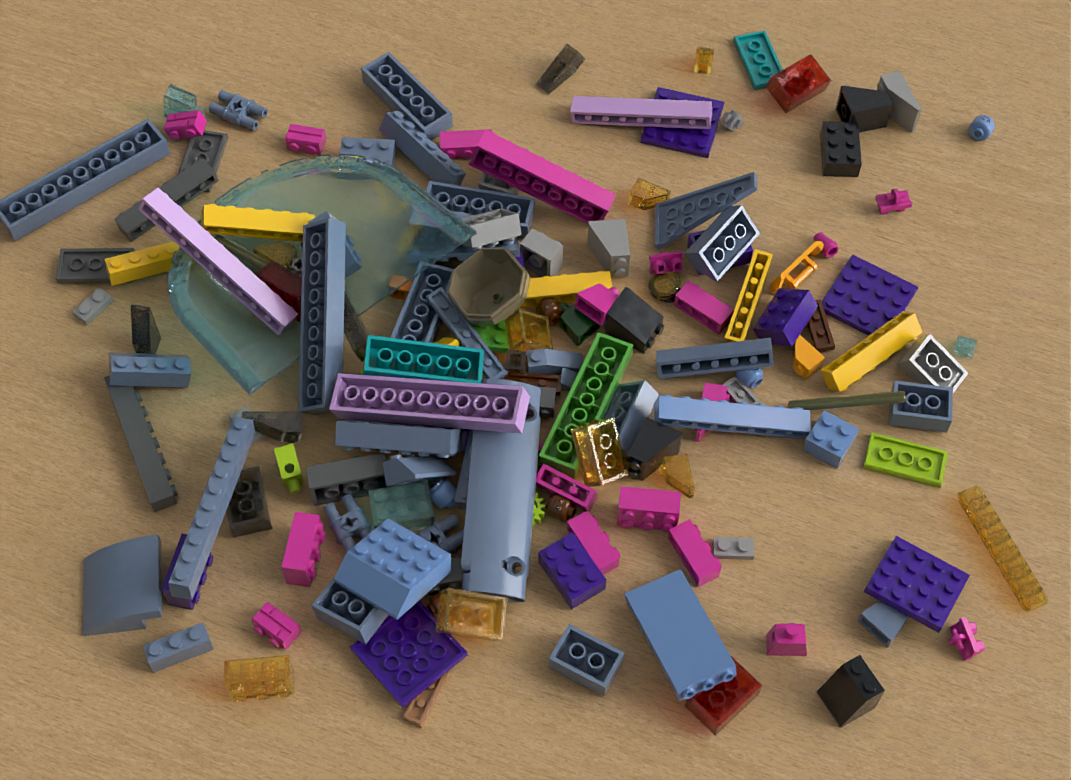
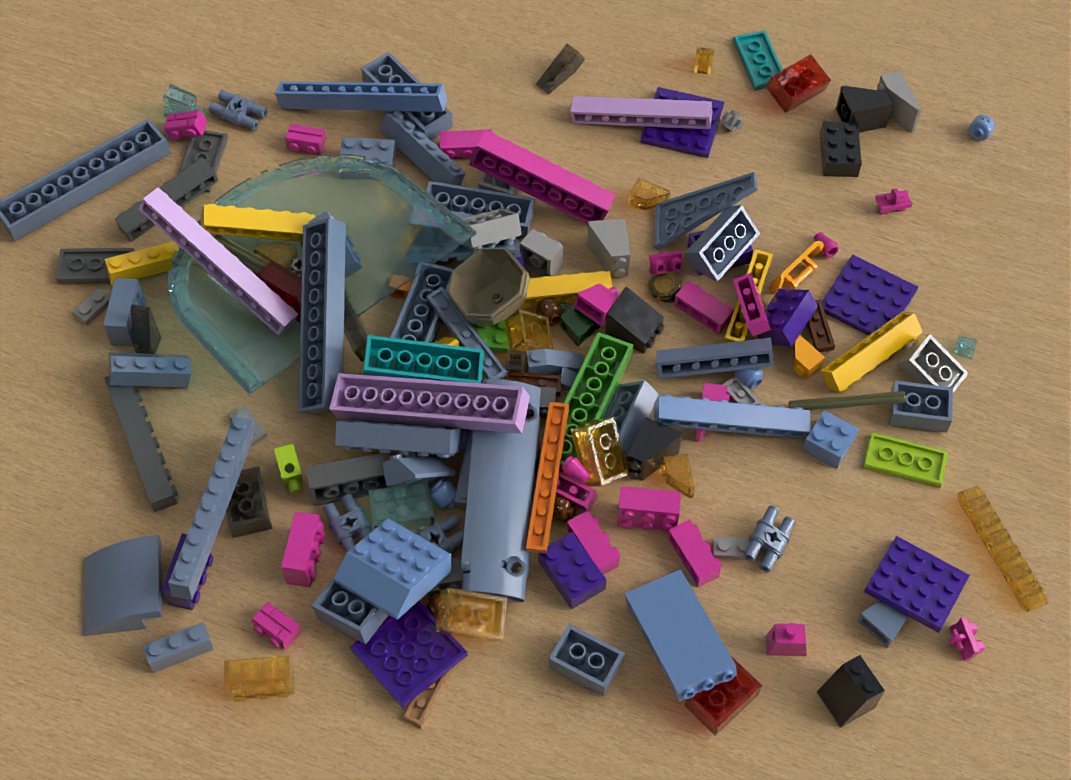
clear smoke slope [241,411,303,443] -> none
none -> sand blue brick [103,278,147,347]
none -> medium blue brick [275,81,448,112]
none -> orange plate [526,402,569,553]
none -> dark pink cone [561,456,591,484]
none -> dark pink brick [733,273,771,336]
none -> sand blue pin [743,505,795,573]

